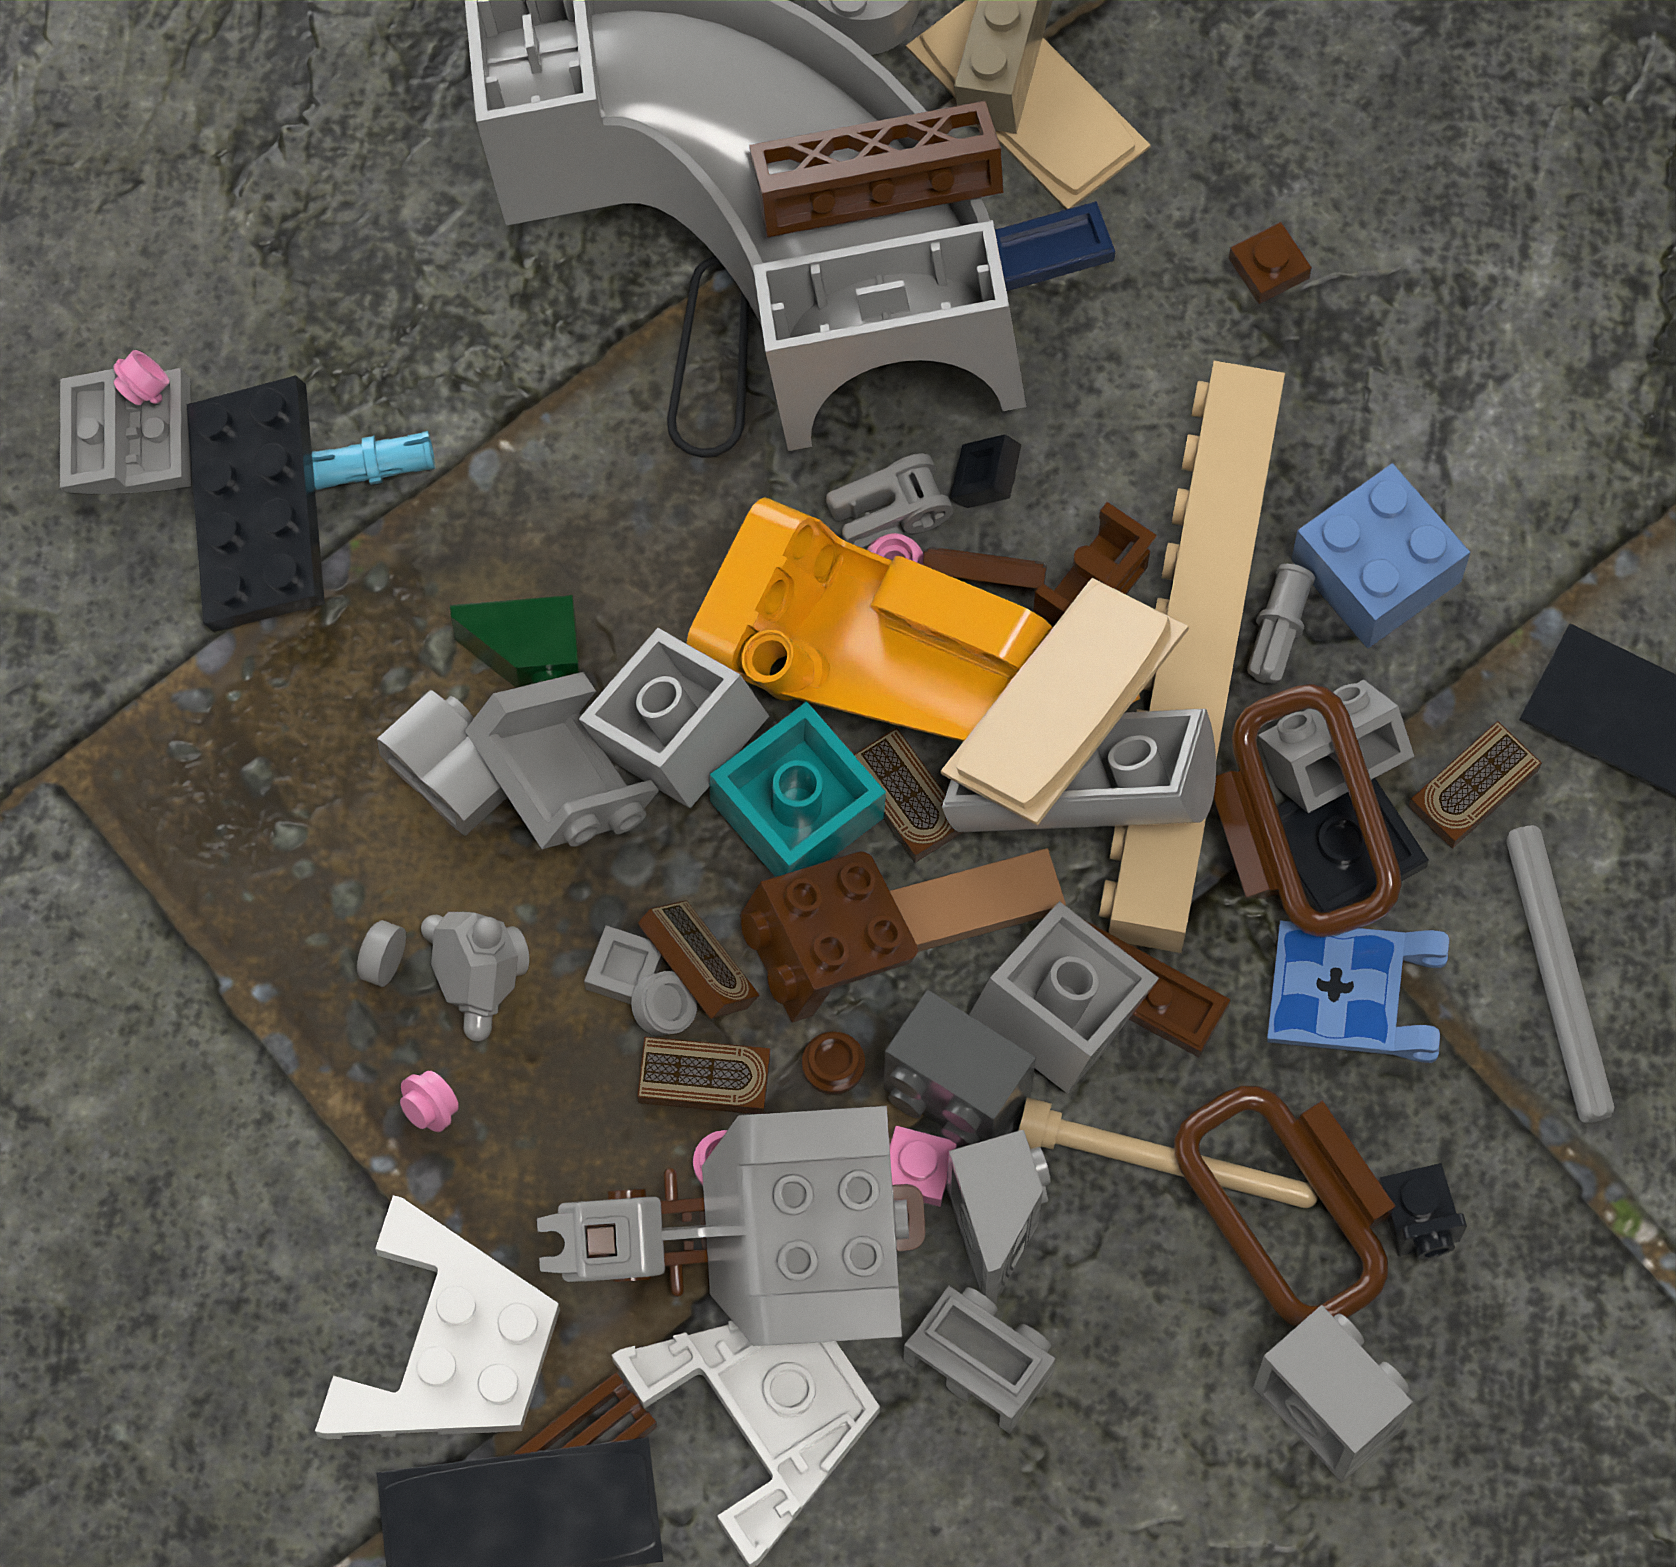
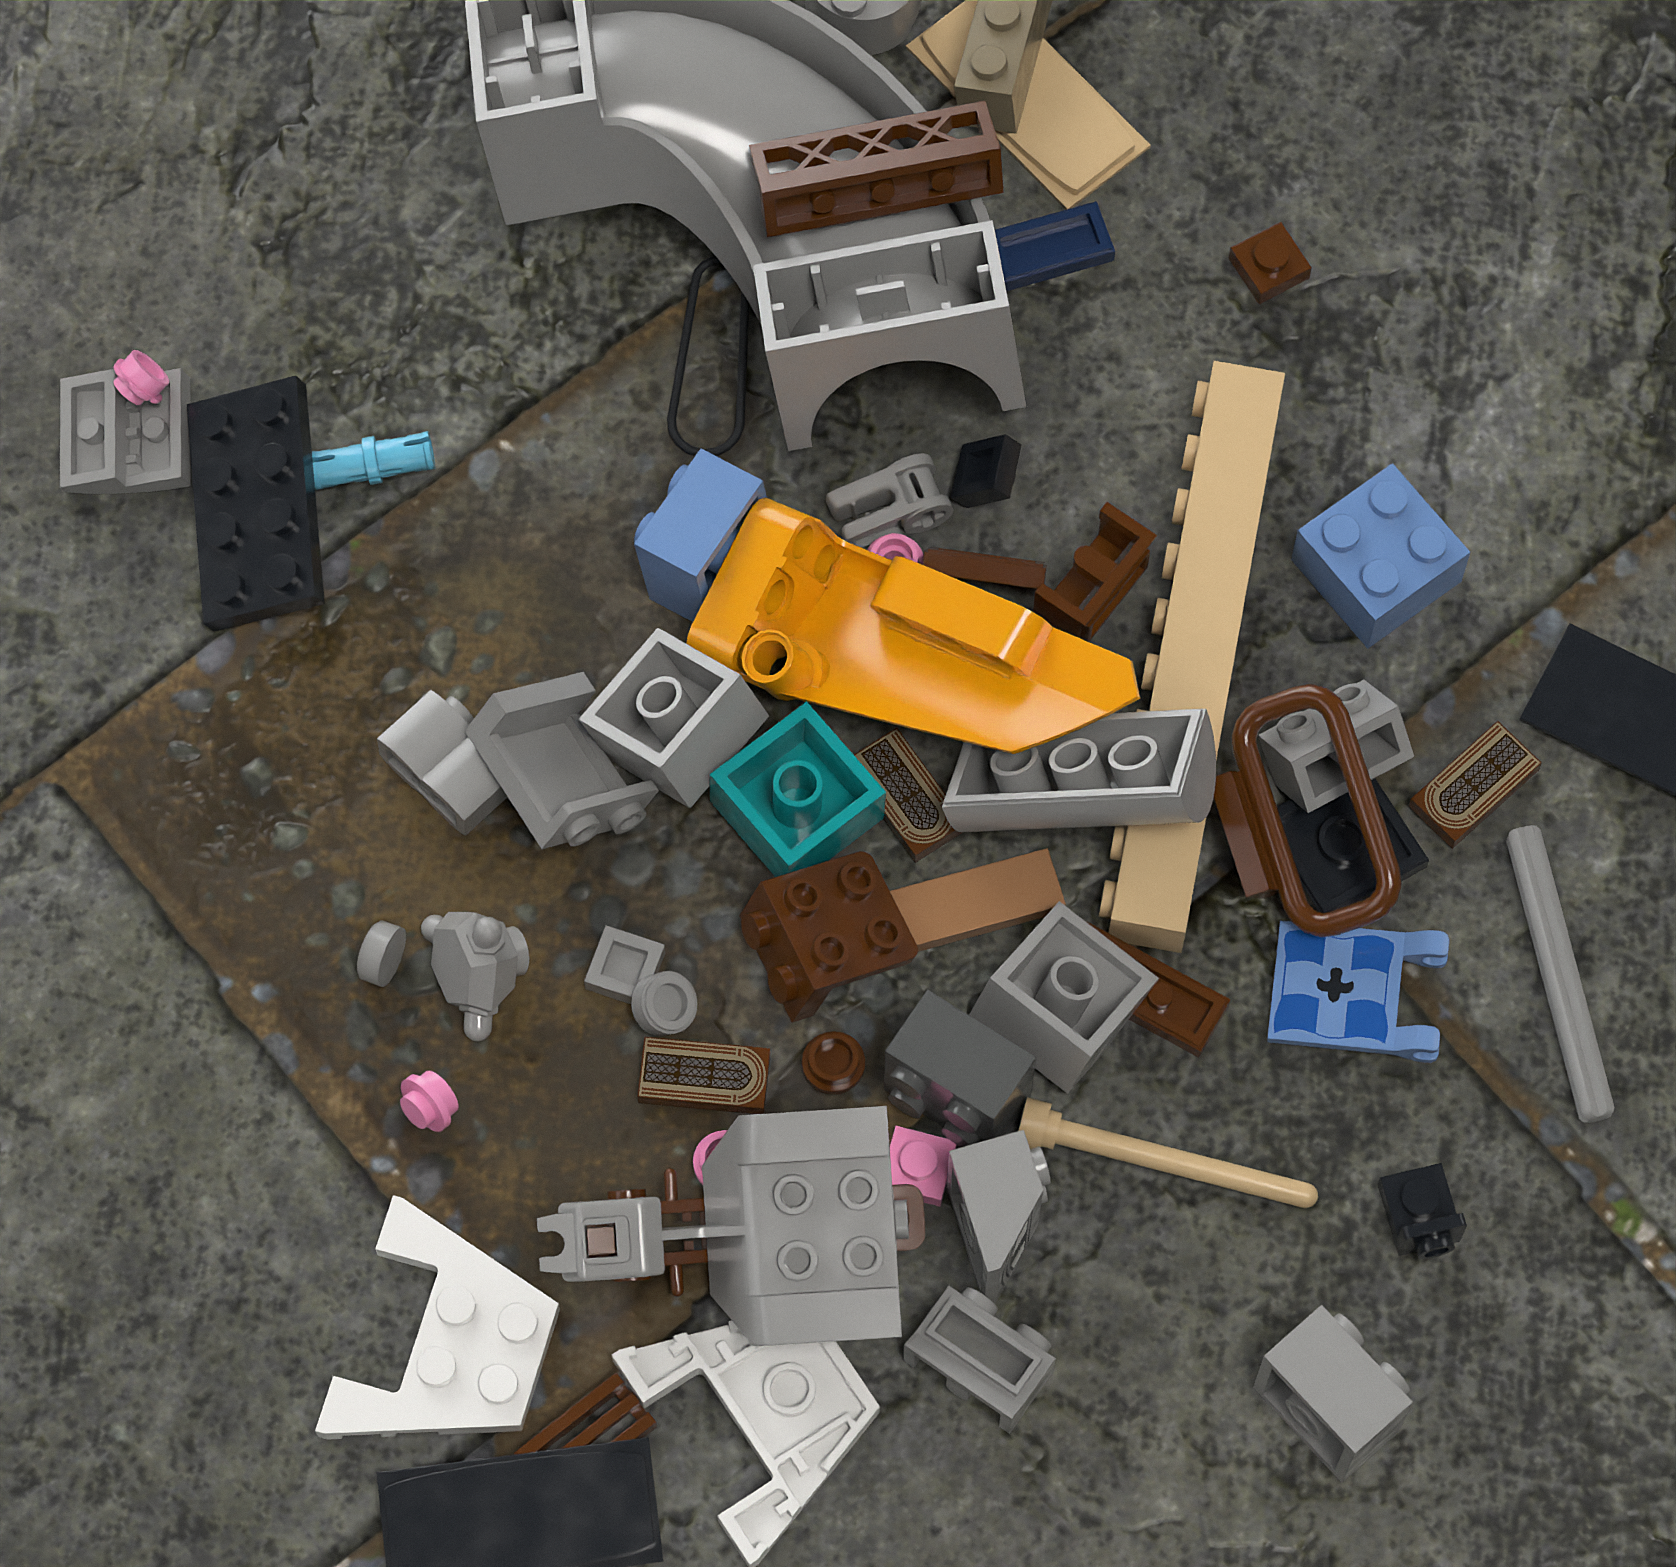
dark green slope [450,595,580,688] -> none
tile [638,900,760,1019] -> none
tan piece [941,578,1189,826] -> none
reddish brown bar [1174,1086,1396,1327] -> none
light grey axle [1247,563,1315,684] -> none
none -> medium blue brick [634,449,767,622]

